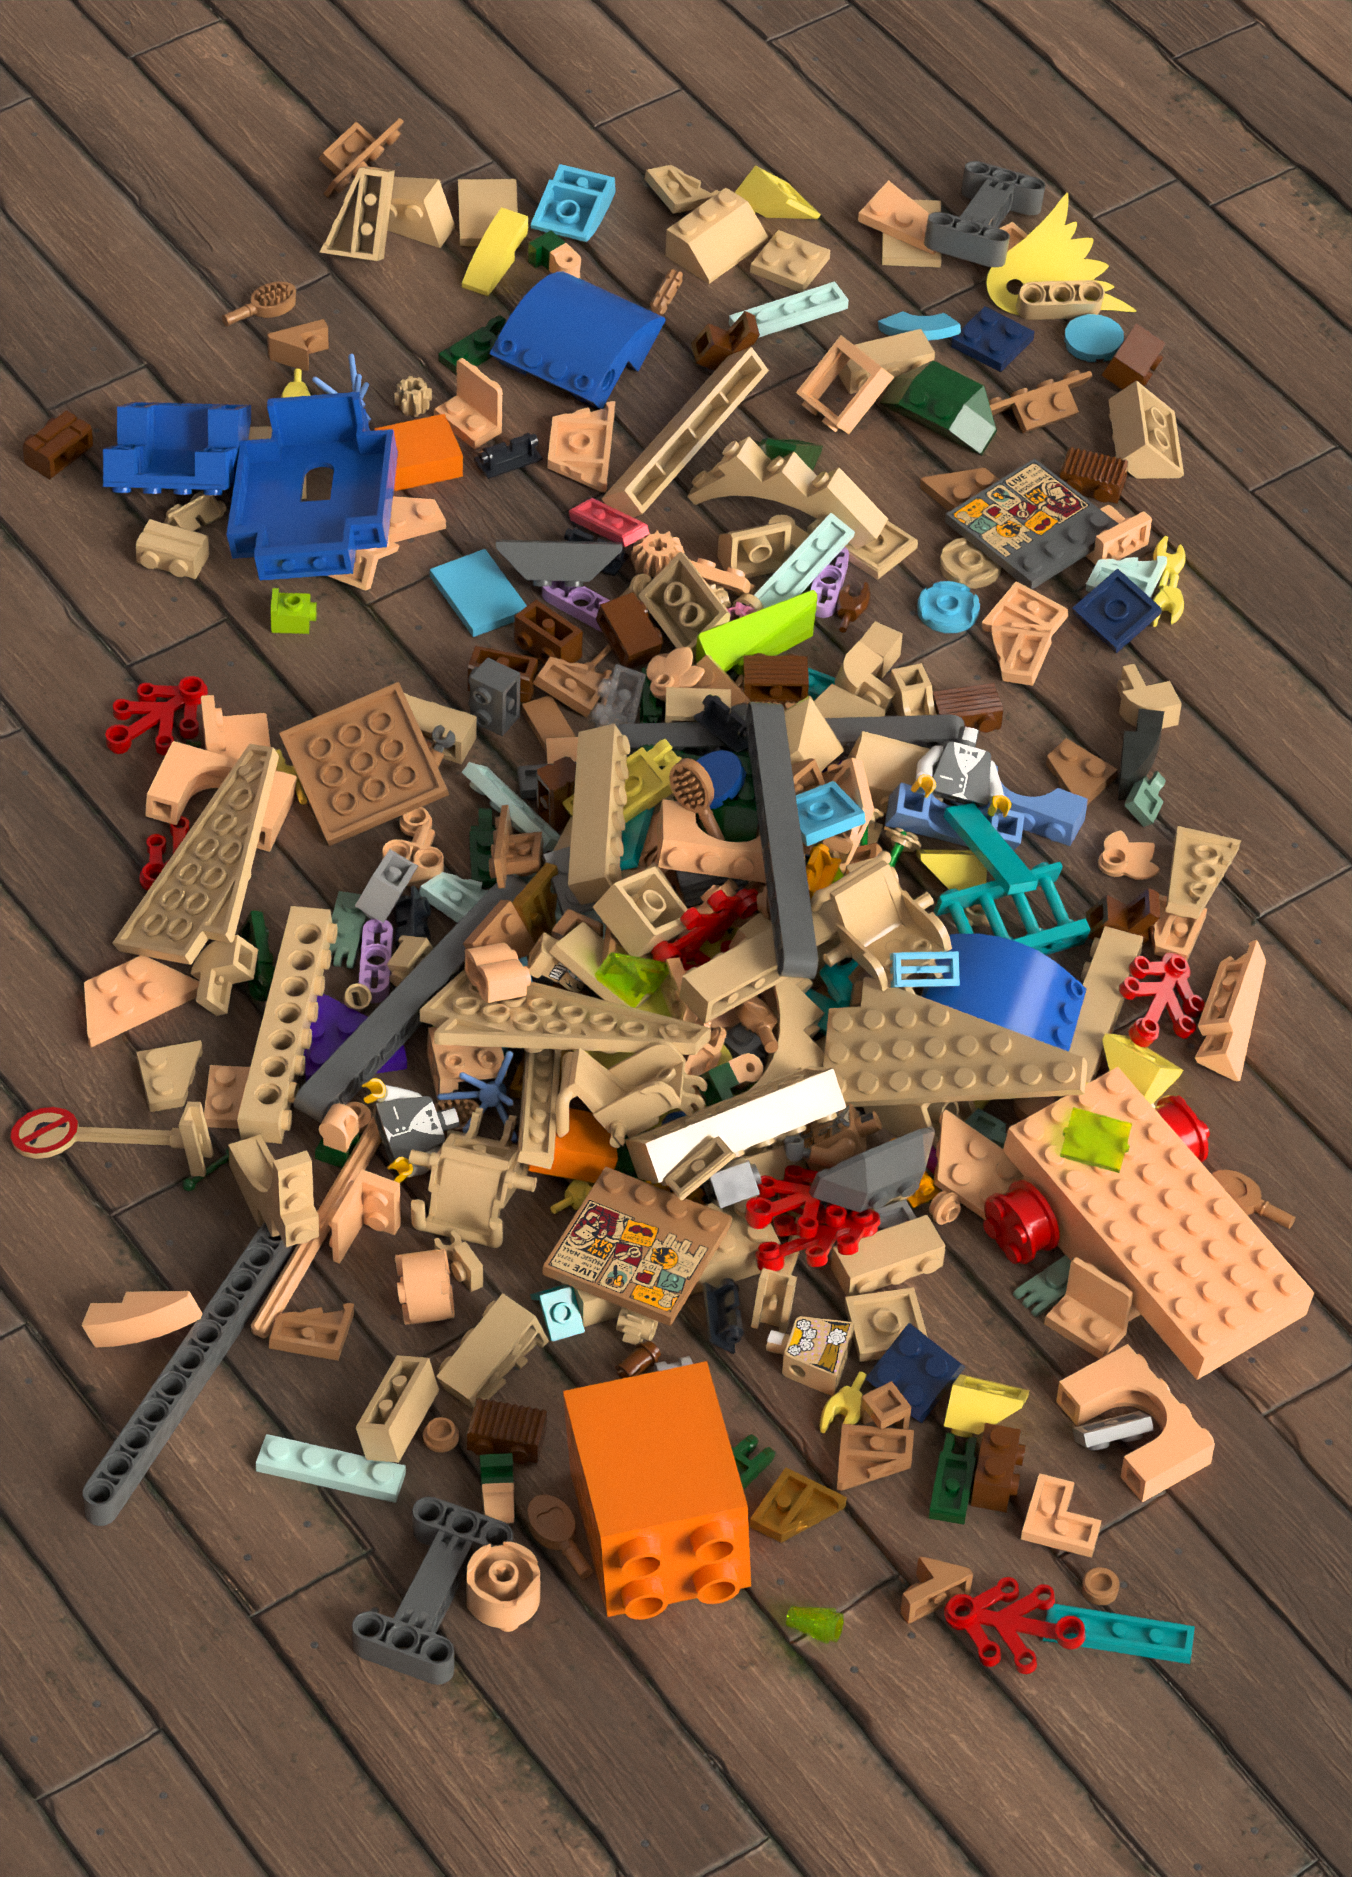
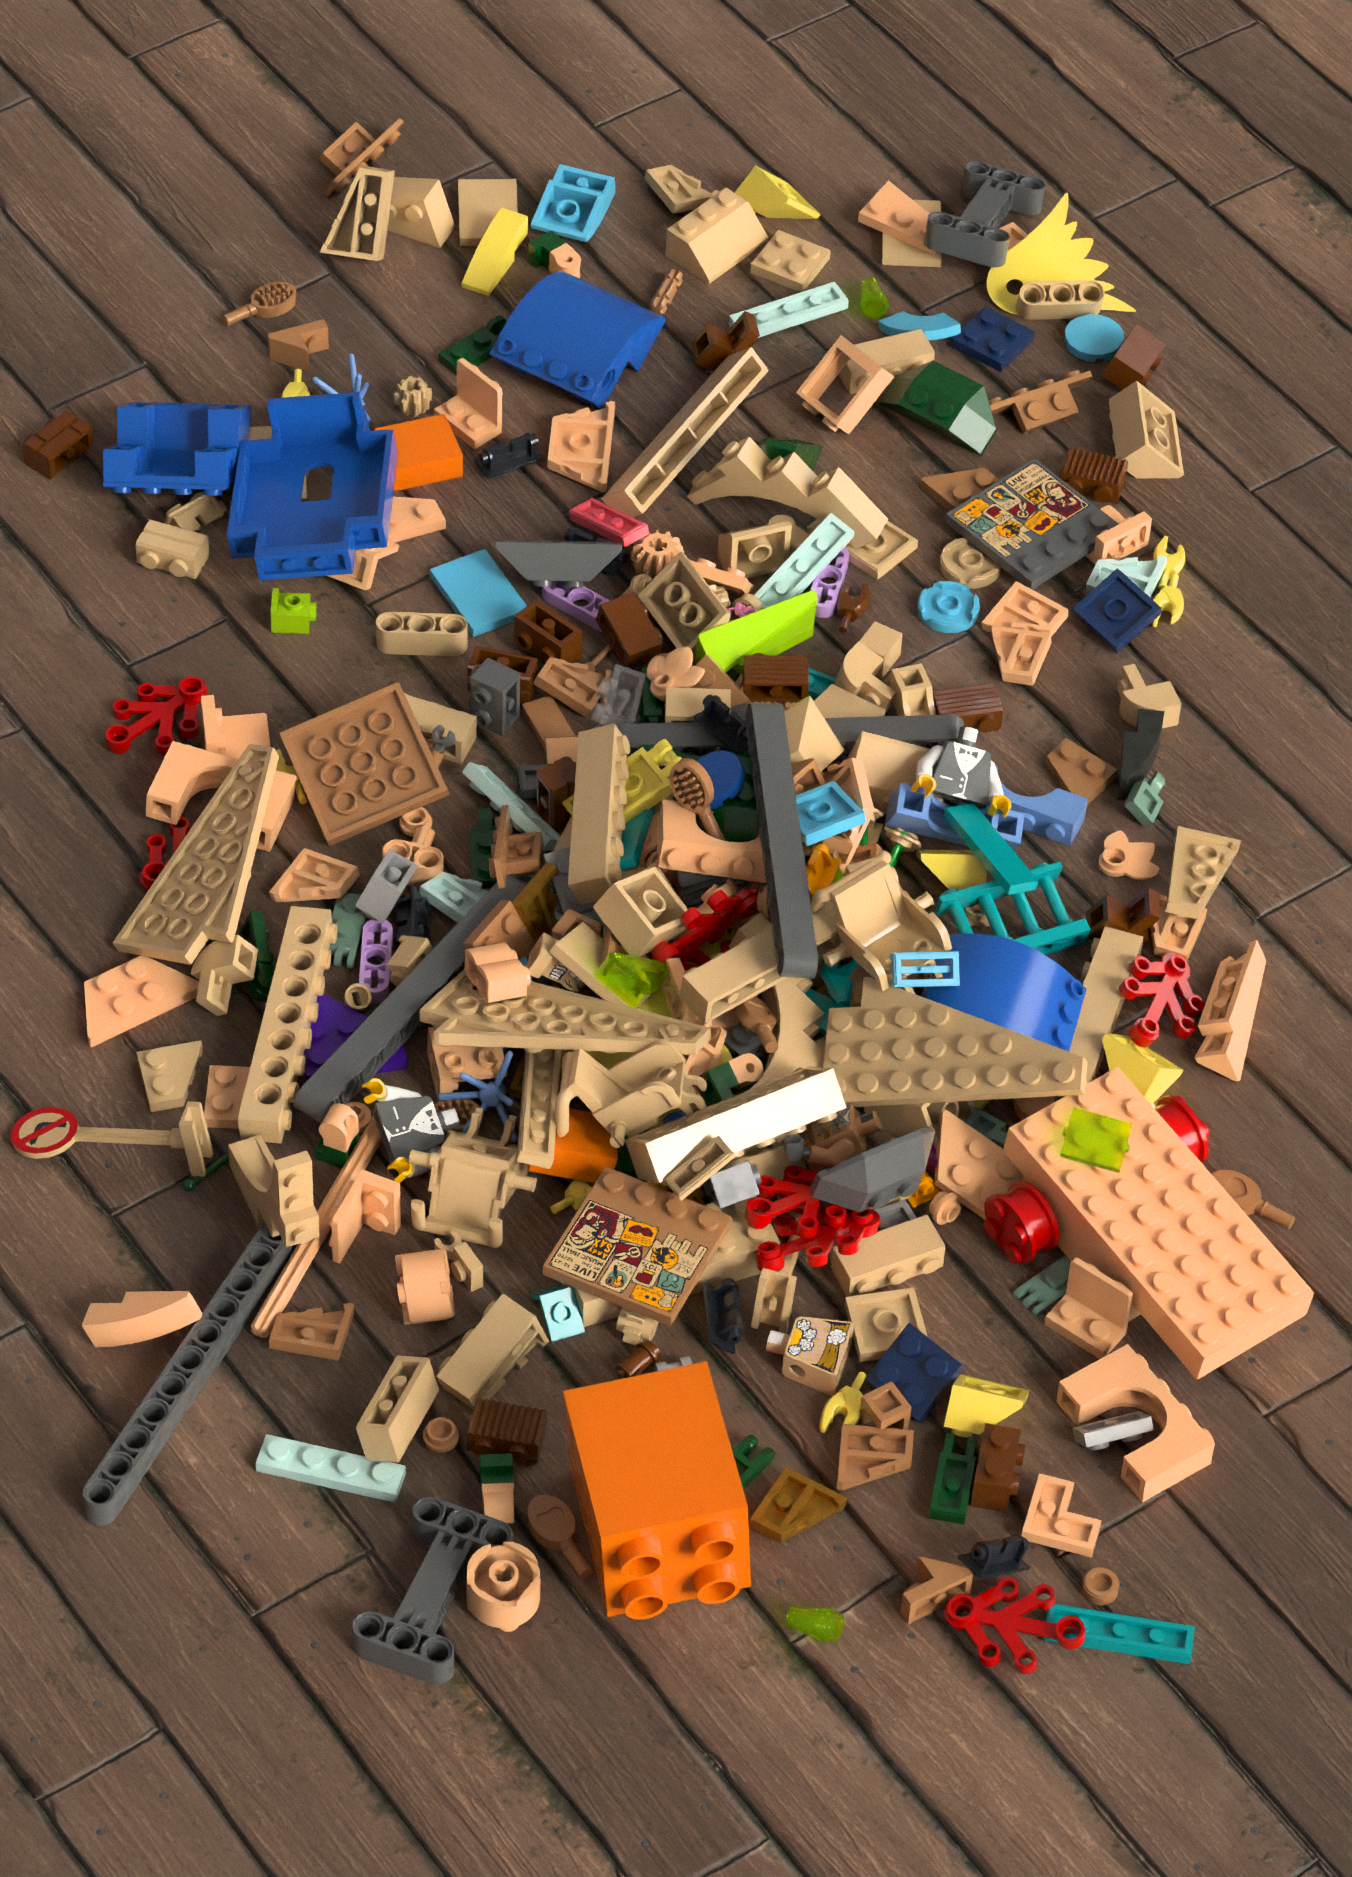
none -> light nougat wing [269,848,360,902]
none -> tan beam [376,612,468,656]
none -> clear neon green cone [860,278,889,318]
none -> black hinge [957,1534,1030,1579]

